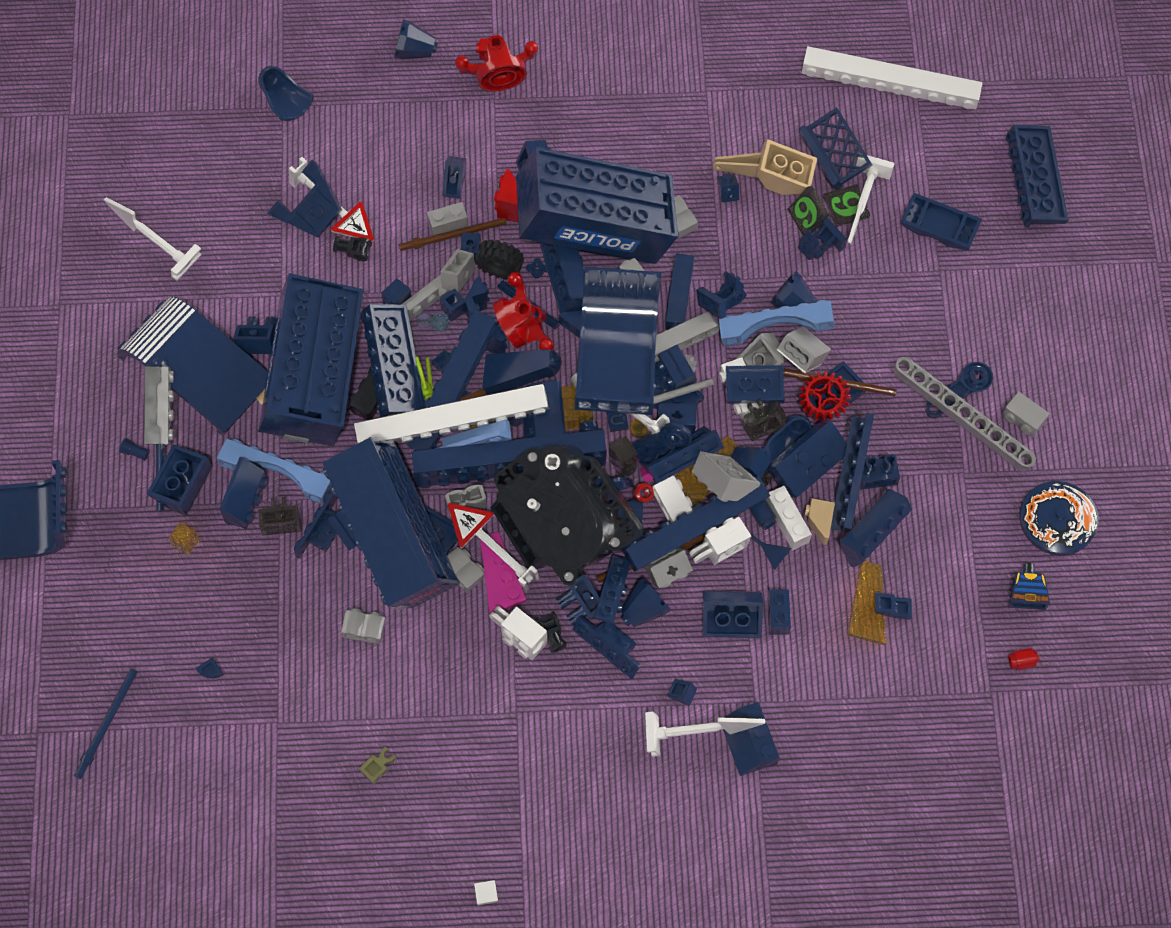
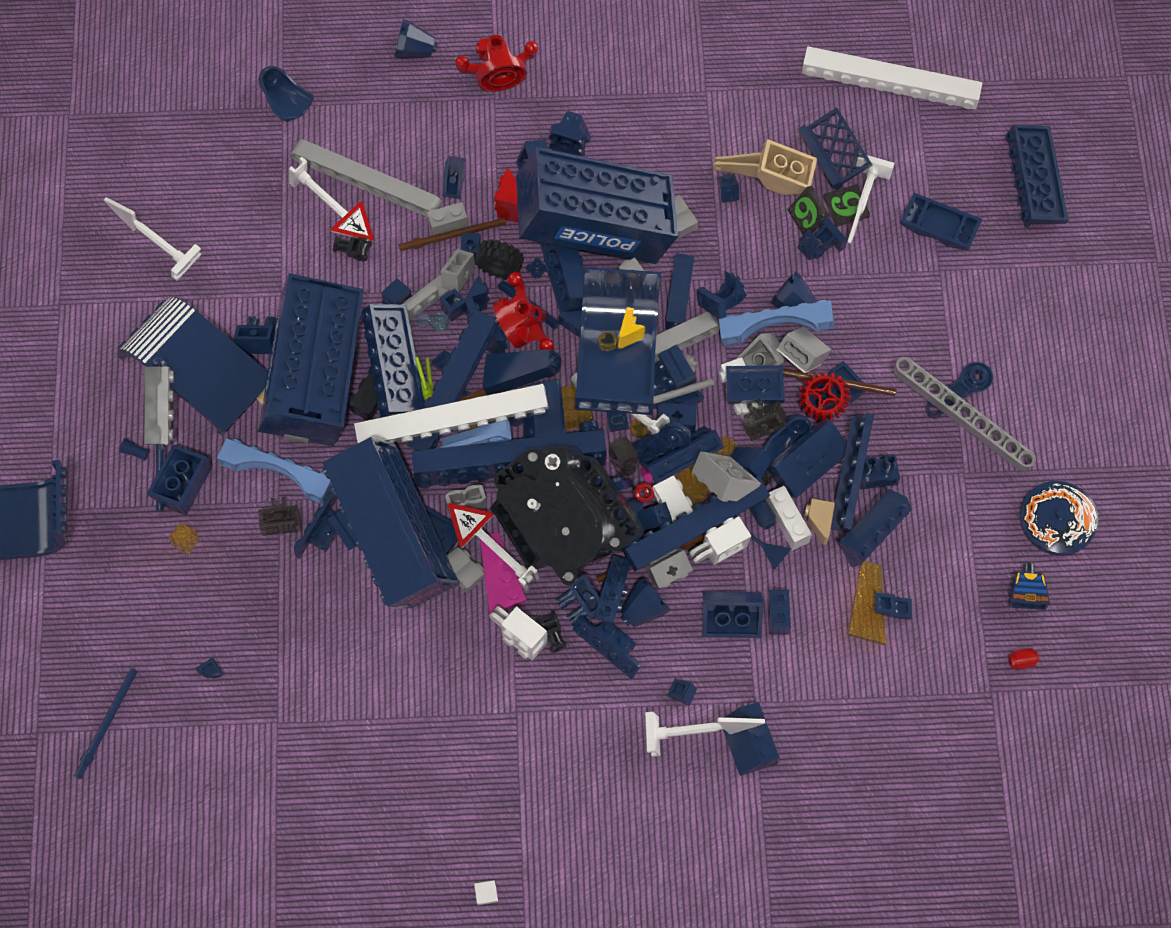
dark blue slope [219,457,268,529] -> none
dark blue wing [267,160,342,237] -> none
light grey brick [341,608,386,644] -> none
olive plate [359,746,397,785] -> none
light grey brick [1002,392,1050,437] -> none
none -> light grey beam [290,139,442,217]
none -> dark blue piece [549,111,591,156]
none -> clear yellow tile [598,332,617,351]
none -> yellow slope [618,307,645,349]
none -> dark blue brick [637,502,672,530]

